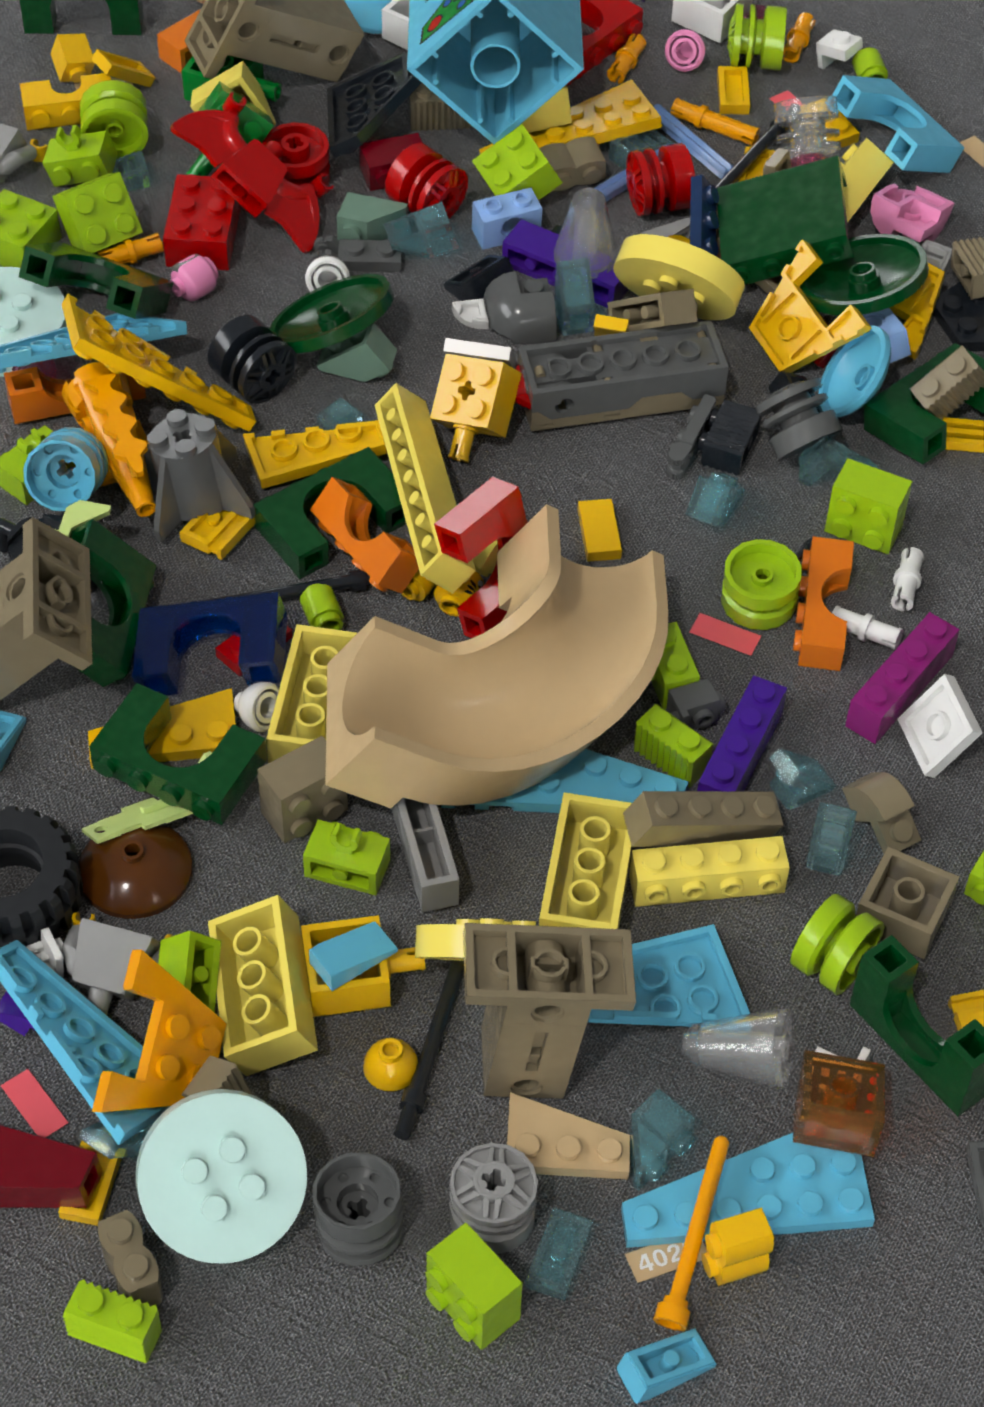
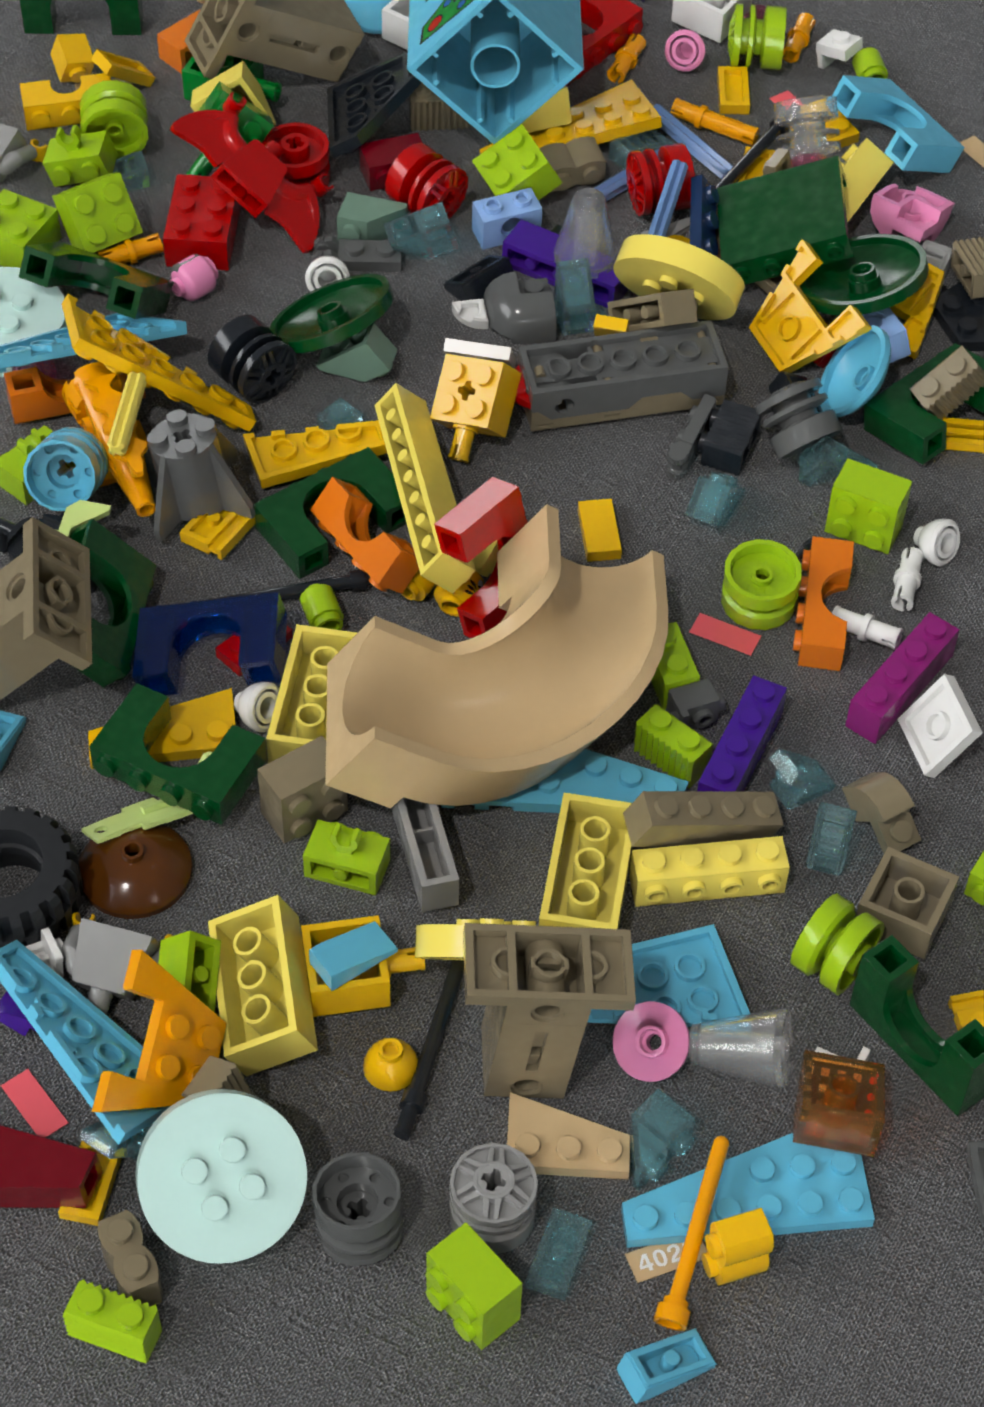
none -> light yellow axle [107,371,147,456]
none -> bright pink dish [612,1001,690,1082]
none -> medium blue axle [648,160,688,237]
none -> white brick [913,518,960,566]

